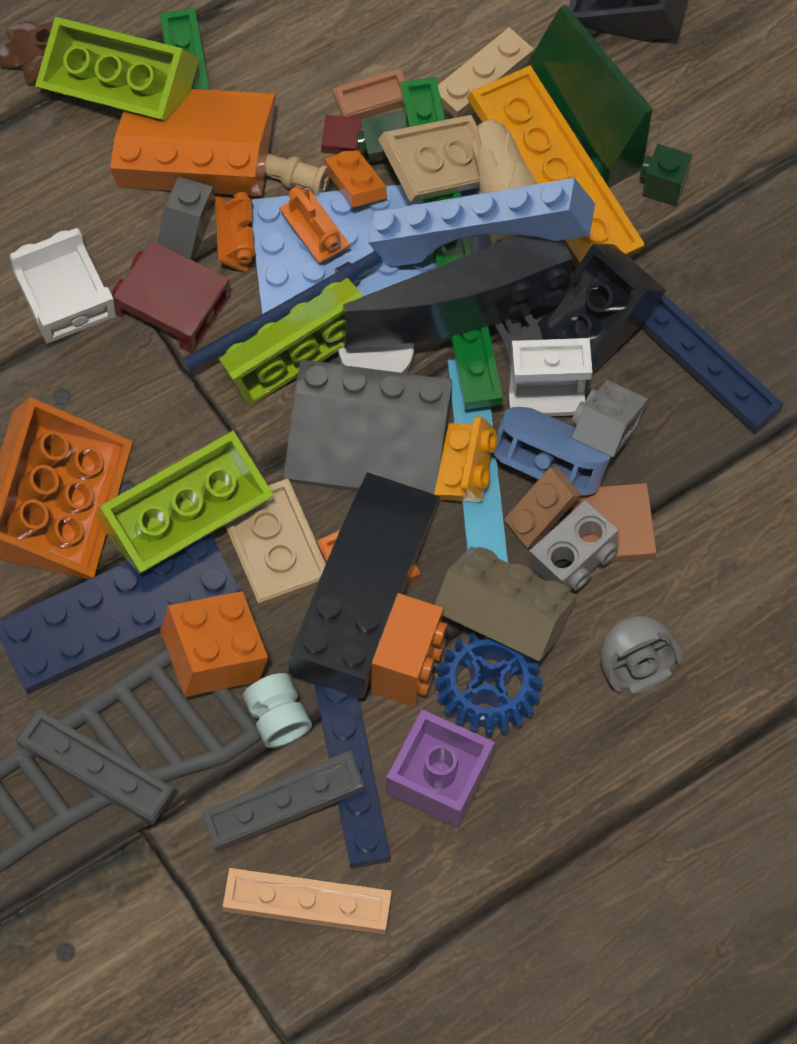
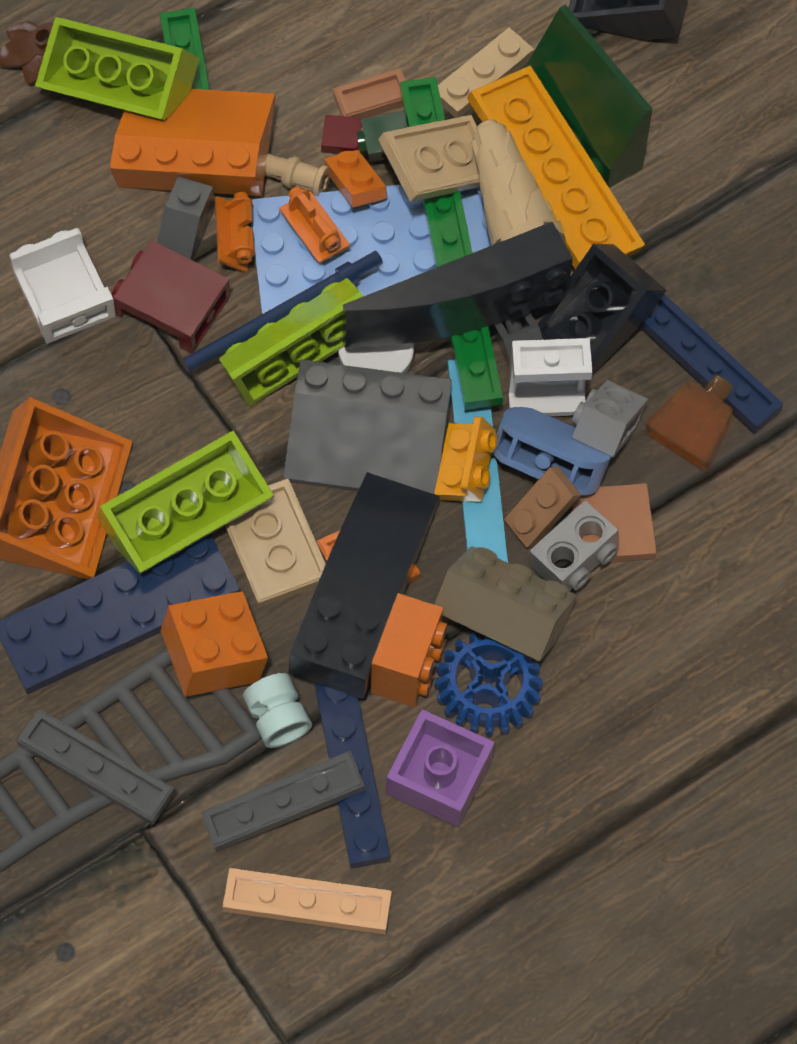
medium blue arch [368,178,595,267] -> none
light grey cylinder [600,616,682,693] -> none
dark green brick [640,143,692,207] -> none
none -> clear orange torso [646,375,733,473]

